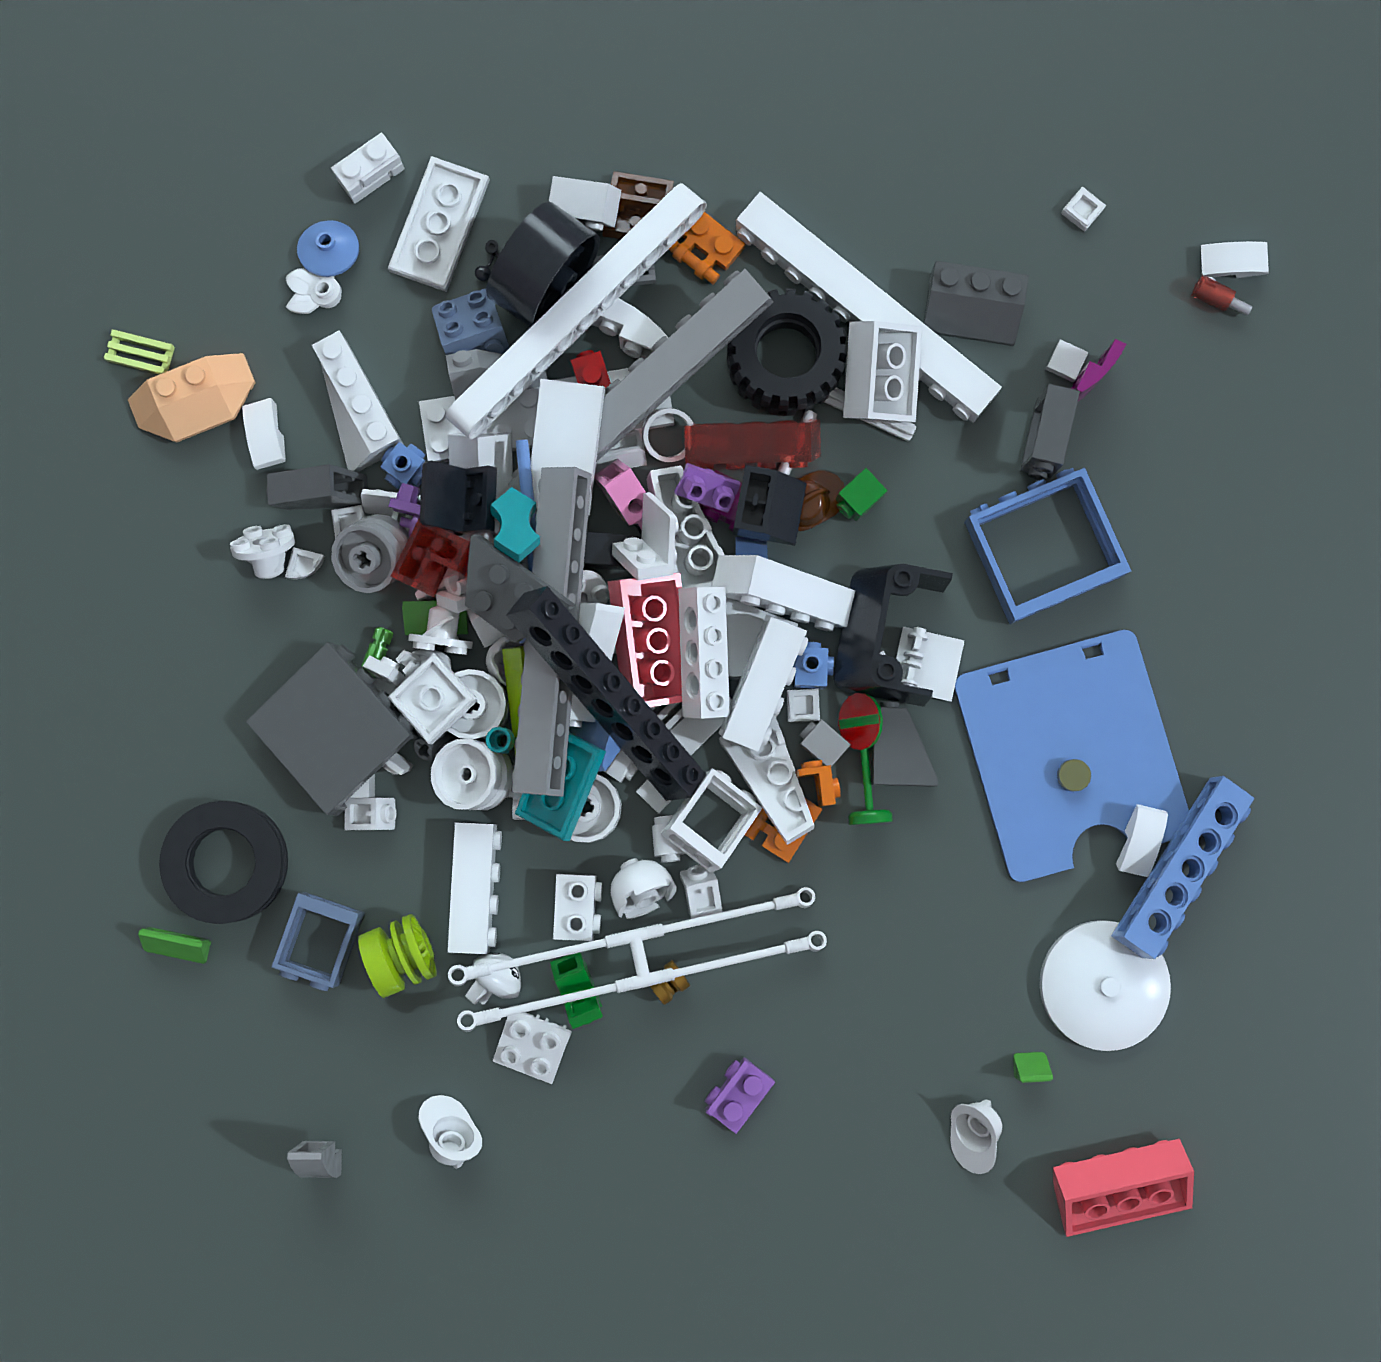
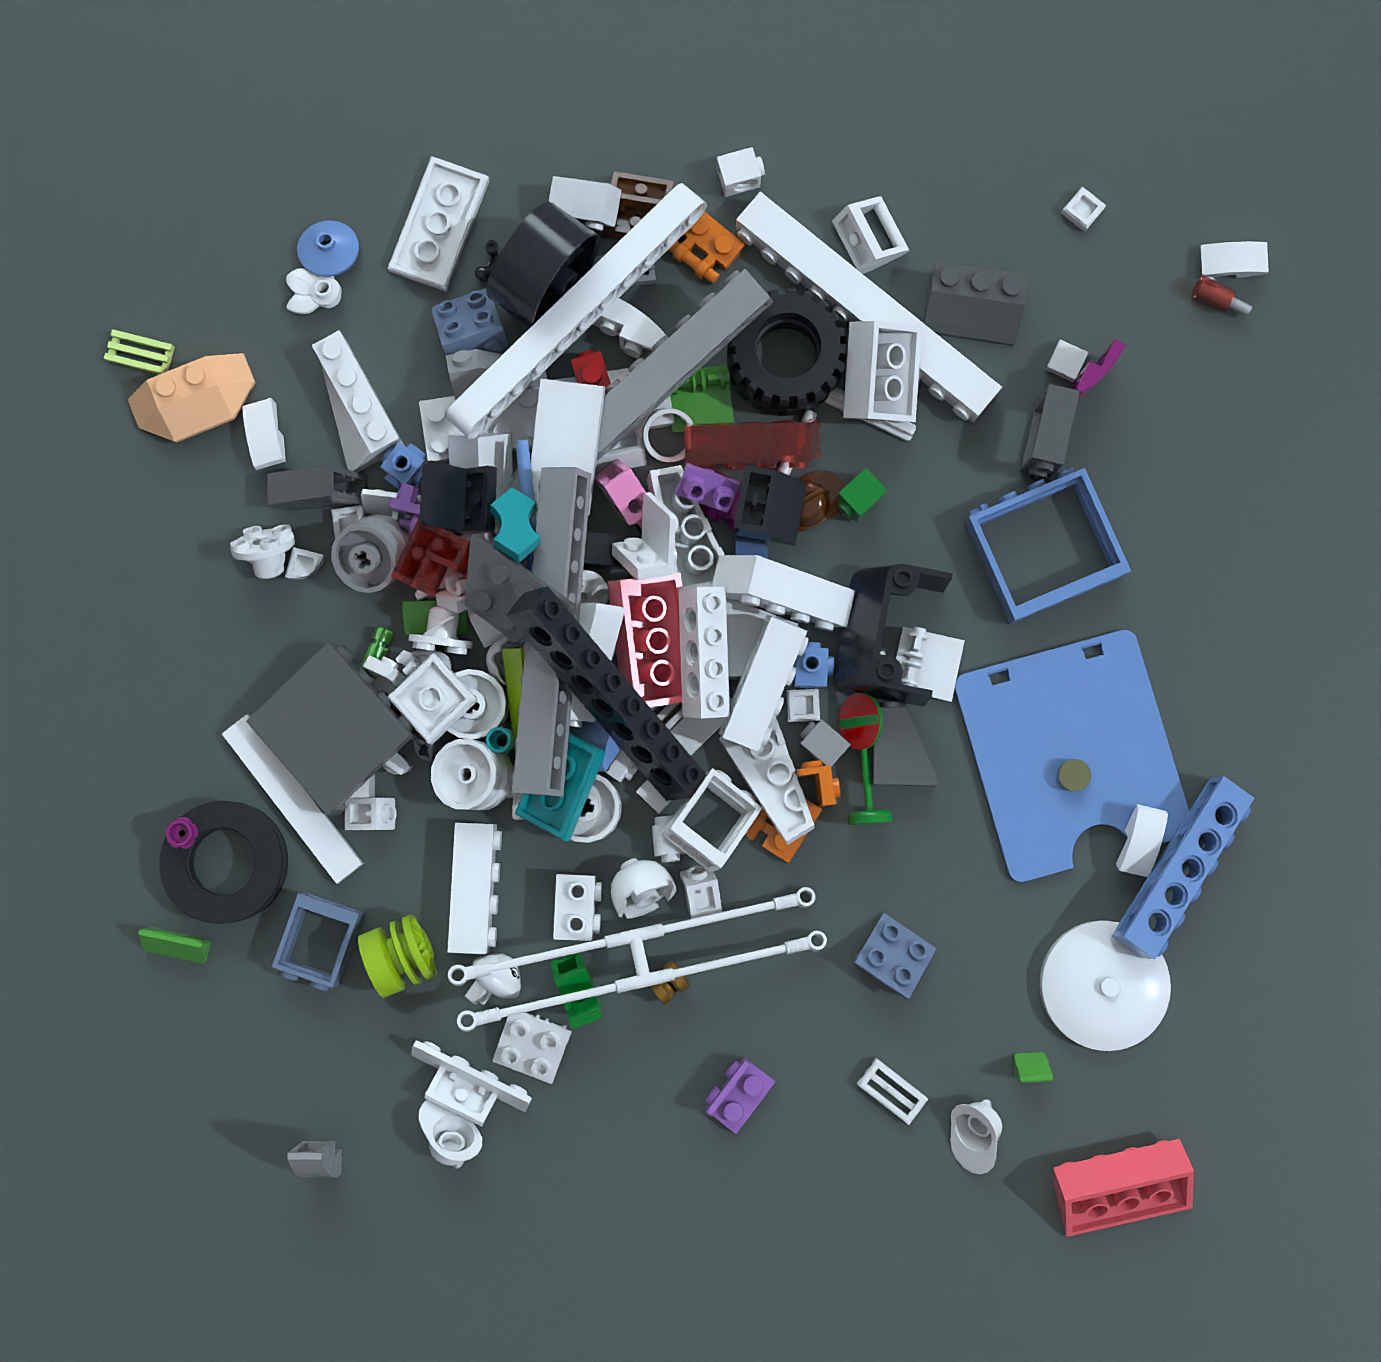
white brick [331,132,405,204] -> none
none -> magenta plate [166,817,198,849]
none -> white tile [222,714,364,884]
none -> white bracket [411,1040,532,1127]
none -> bright green hinge [670,365,735,433]
none -> white brick [716,147,765,197]
none -> white tile [832,196,909,274]
none -> sand blue hinge [853,913,937,1000]
none -> white tile [857,1058,928,1125]

